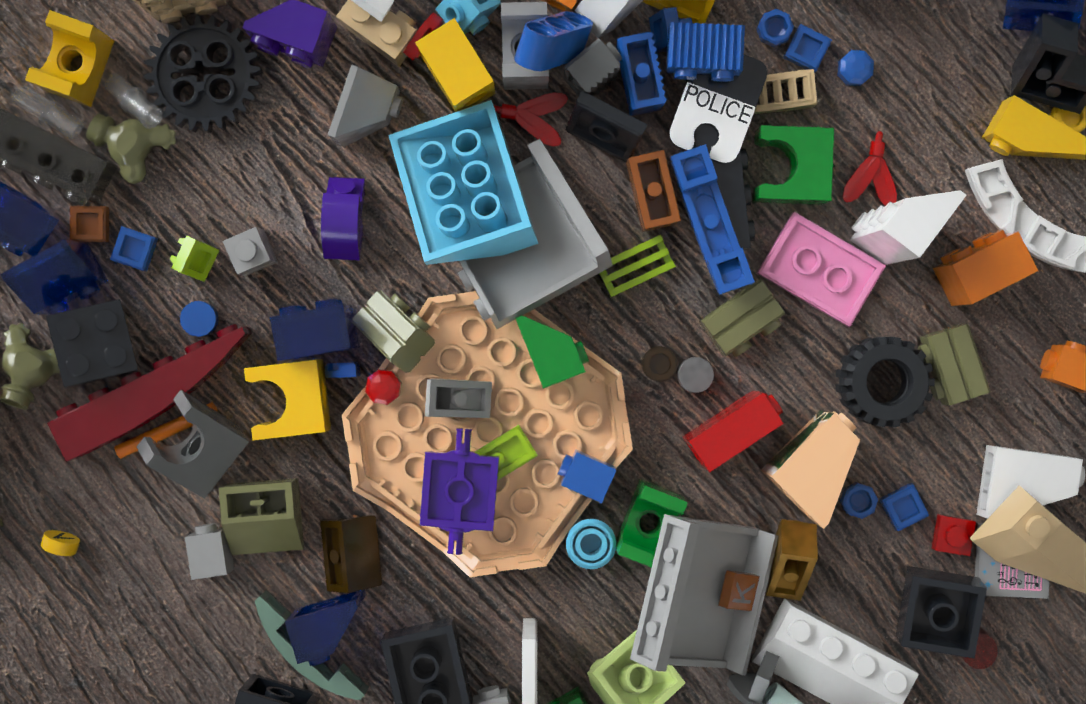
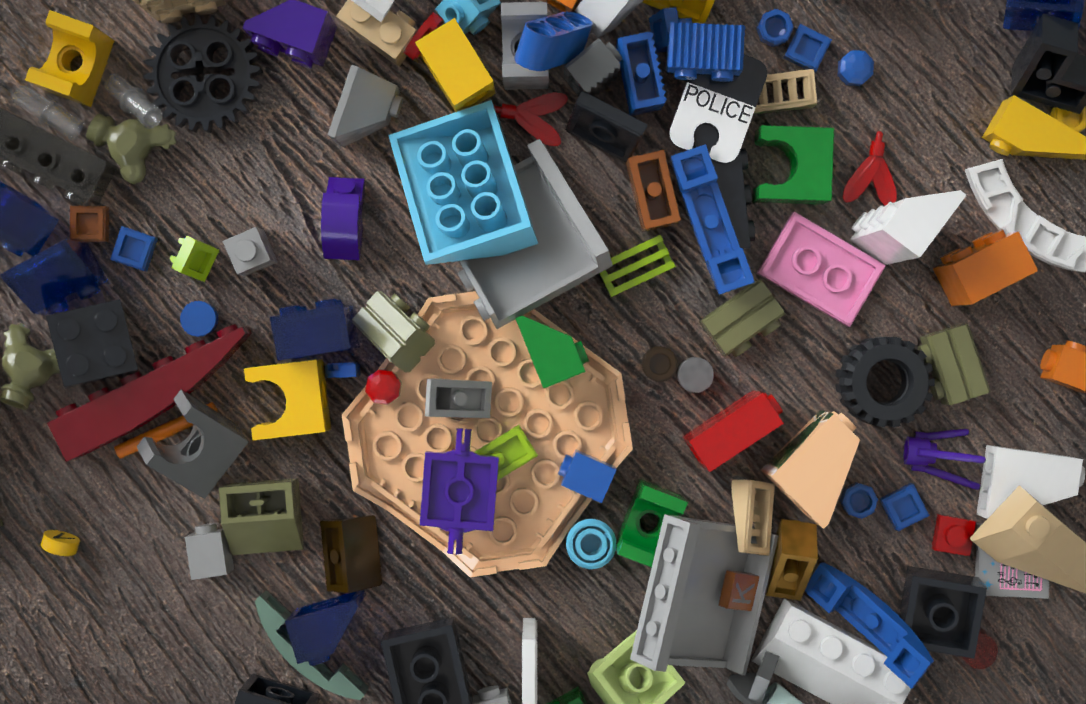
none -> tan slope [731,480,775,556]
none -> blue slope [805,562,934,689]
none -> dark purple plant [903,429,986,490]

